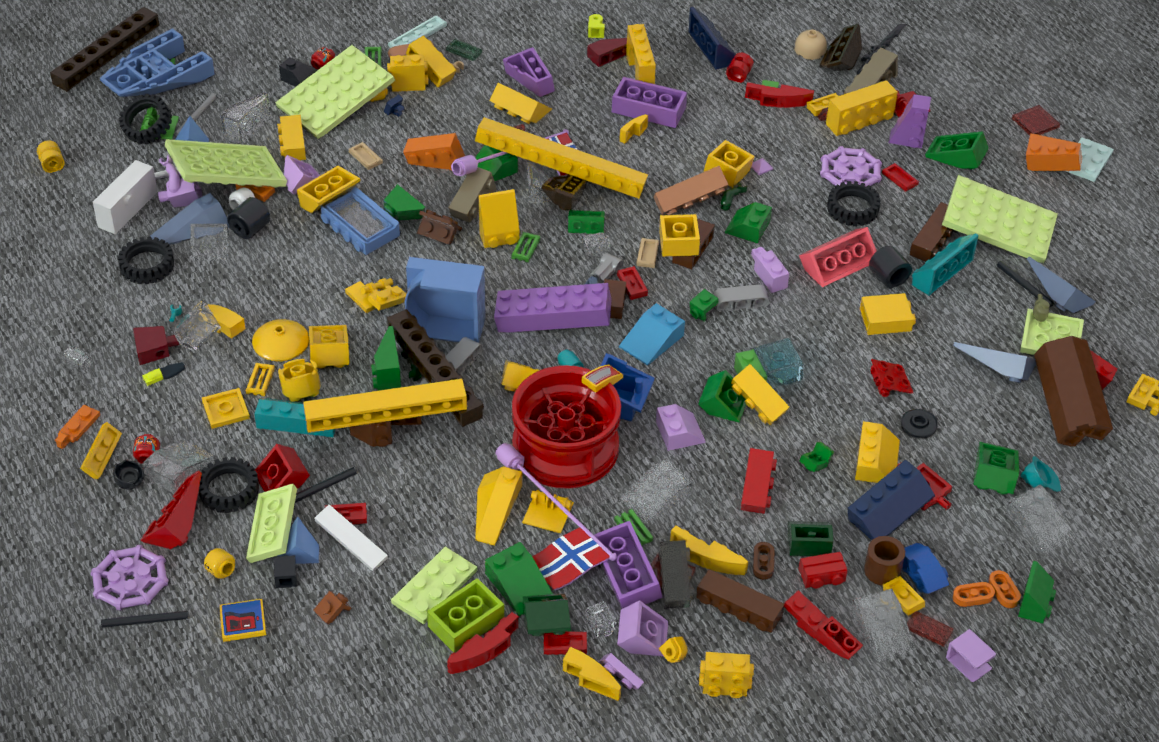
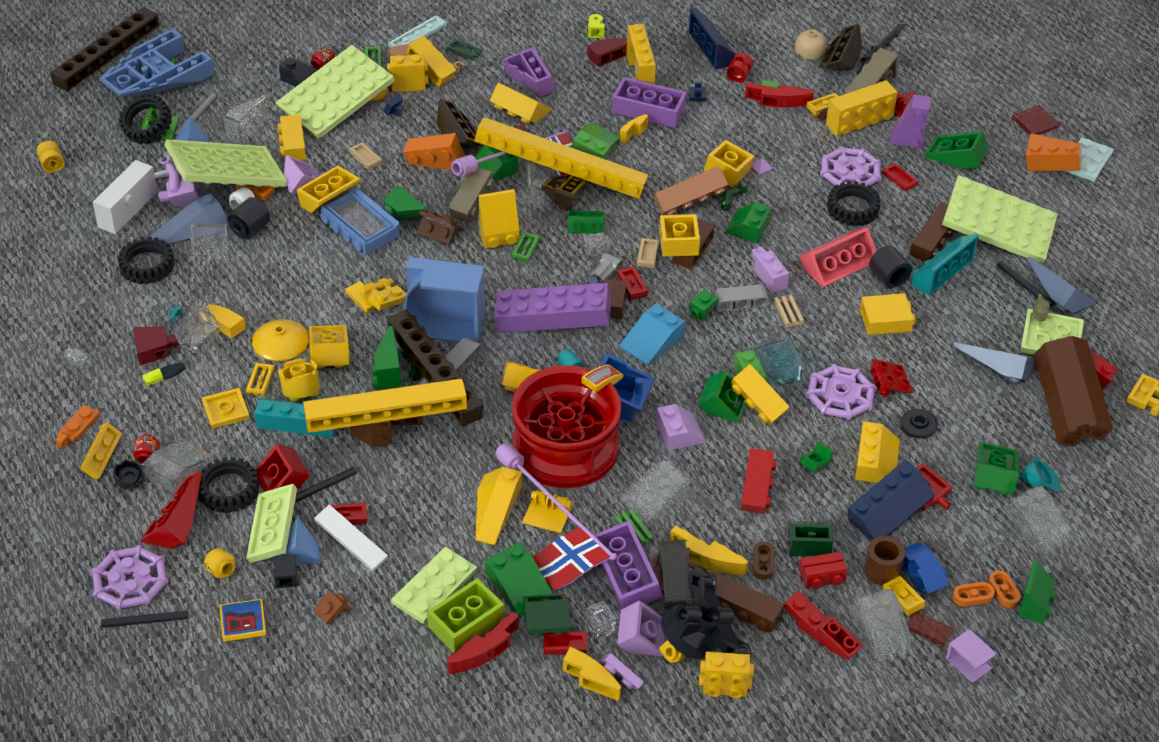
none -> dark brown wedge [437,99,481,148]
none -> bright green slope [571,122,620,160]
none -> black piece [661,571,752,659]
none -> dark blue tile [689,82,706,102]
none -> tan tile [774,295,804,327]
none -> lavender plate [805,364,877,420]

